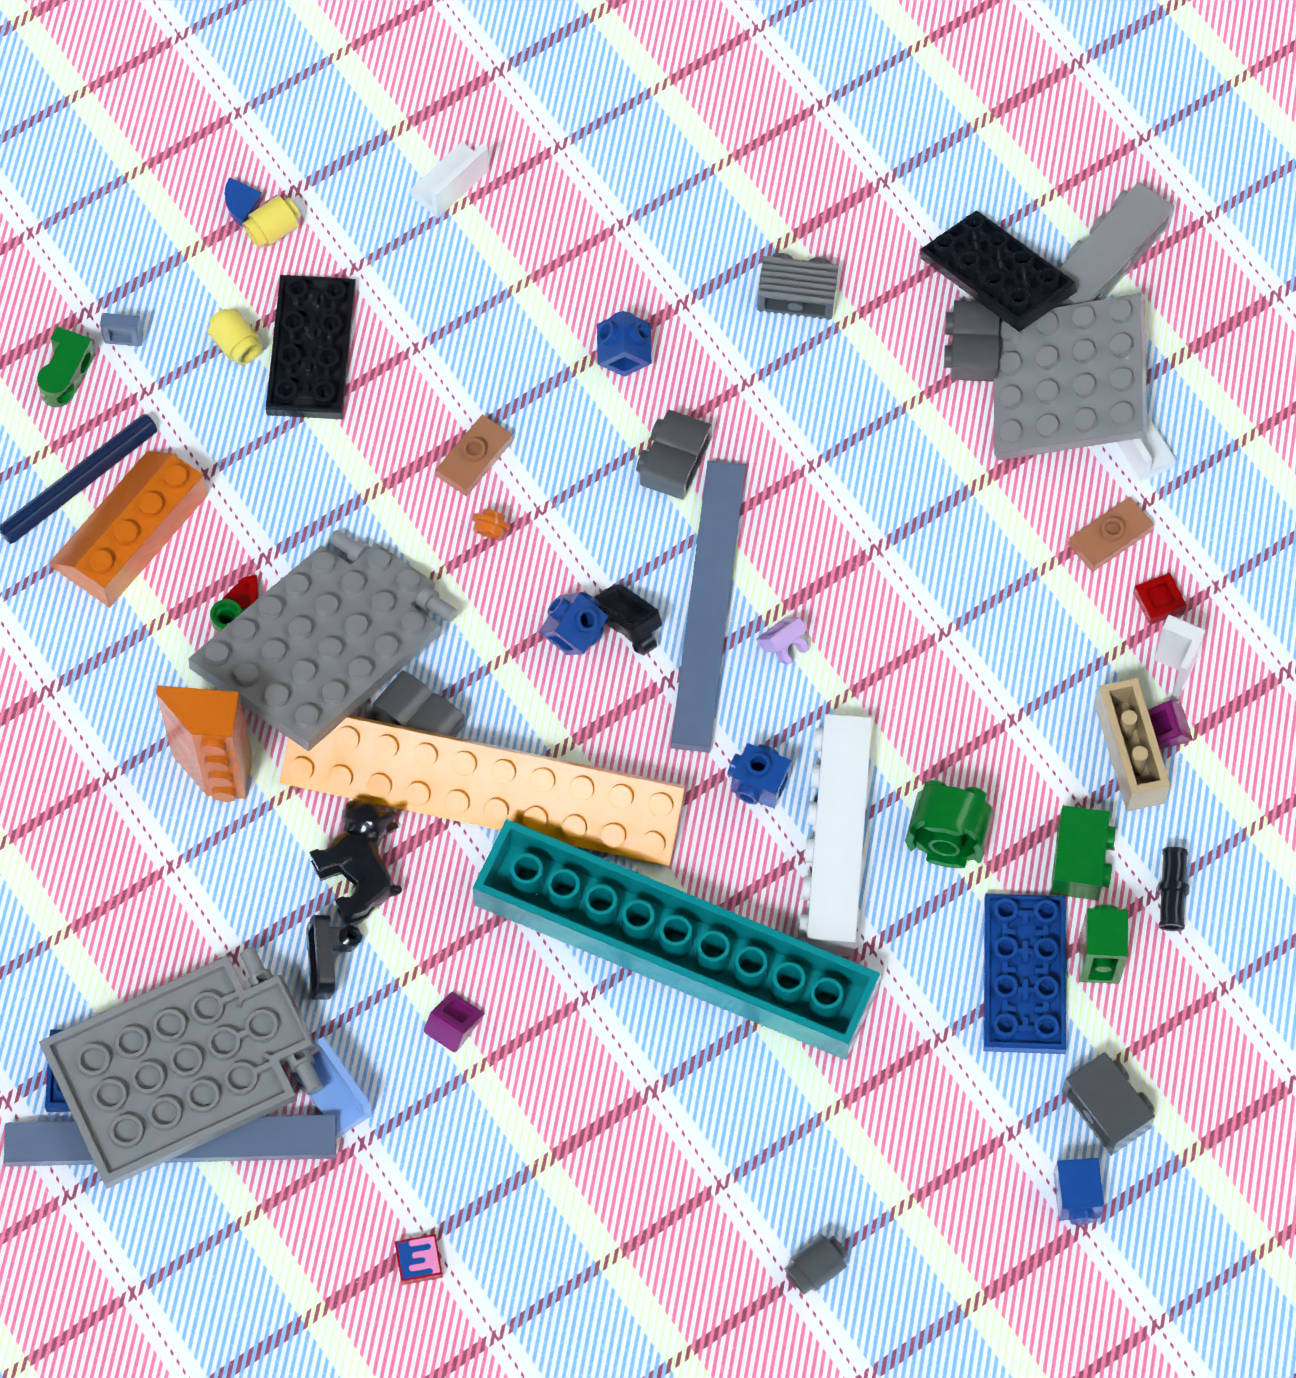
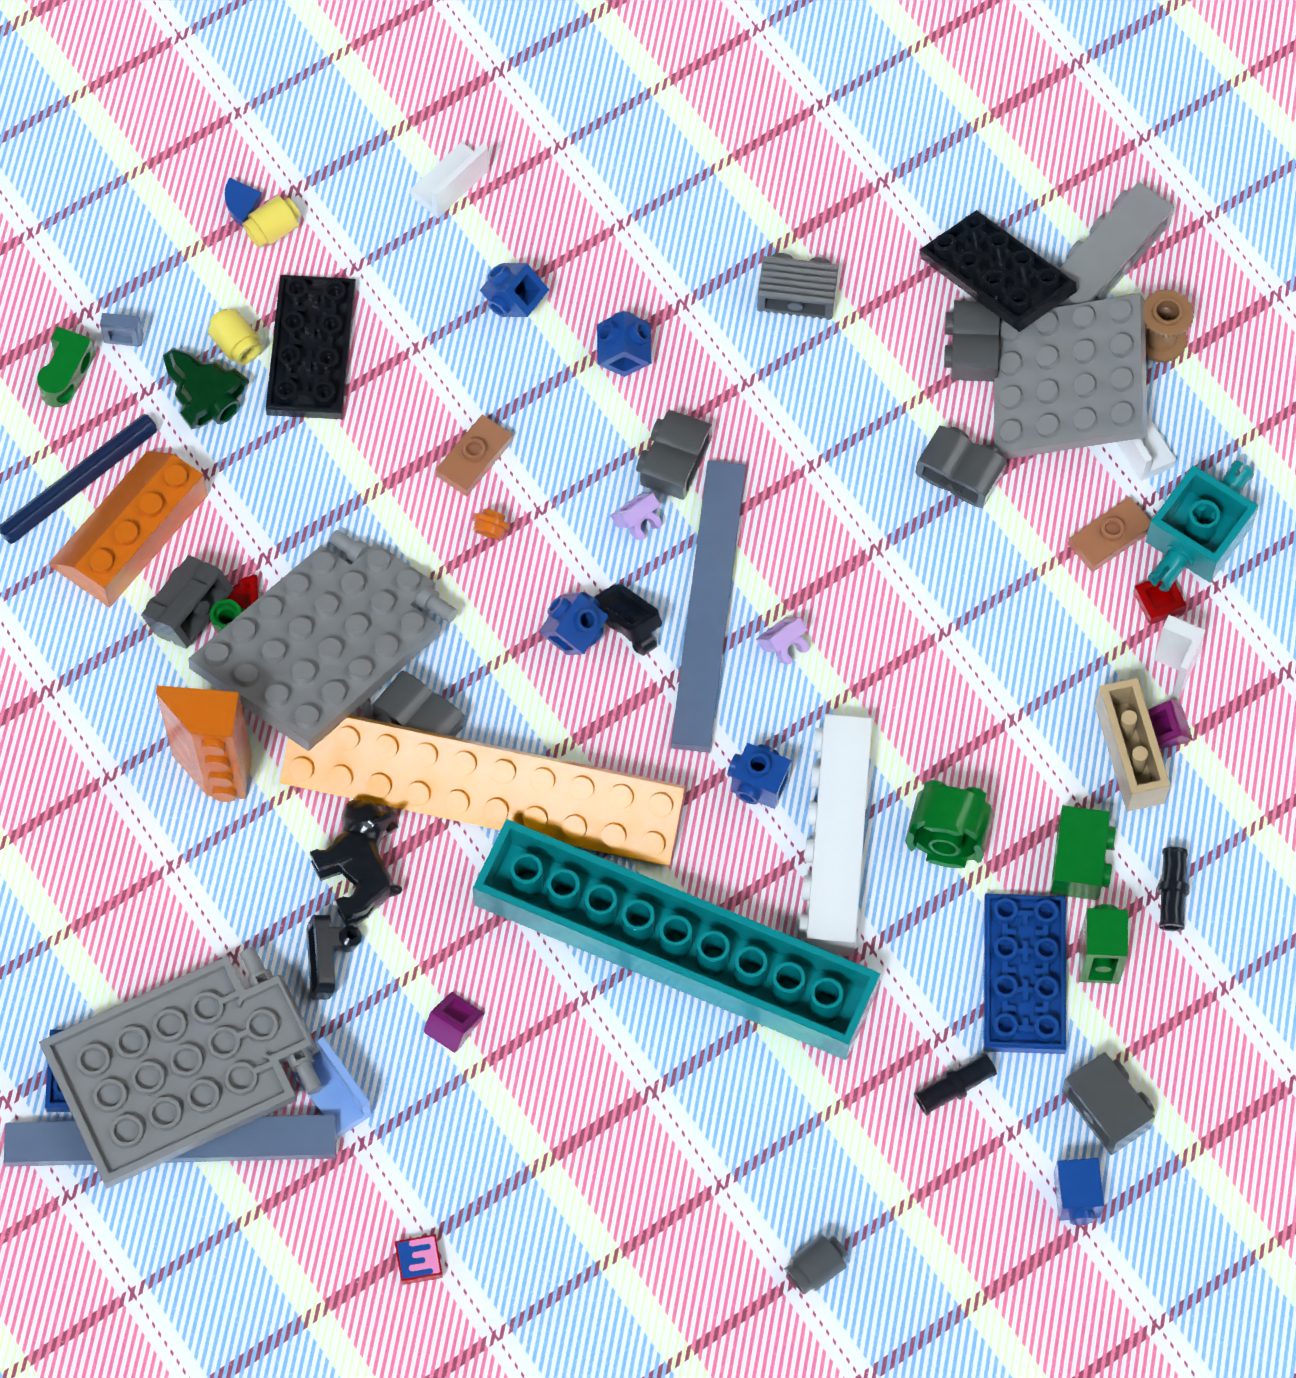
none -> dark grey brick [141,555,234,649]
none -> dark green rock [163,348,250,430]
none -> blue brick [479,263,549,317]
none -> lavender tile [610,493,662,540]
none -> black pin [913,1052,997,1116]
none -> dark grey brick [915,425,1007,509]
none -> medium nougat hose [1144,289,1194,363]
none -> teal brick [1145,461,1259,592]

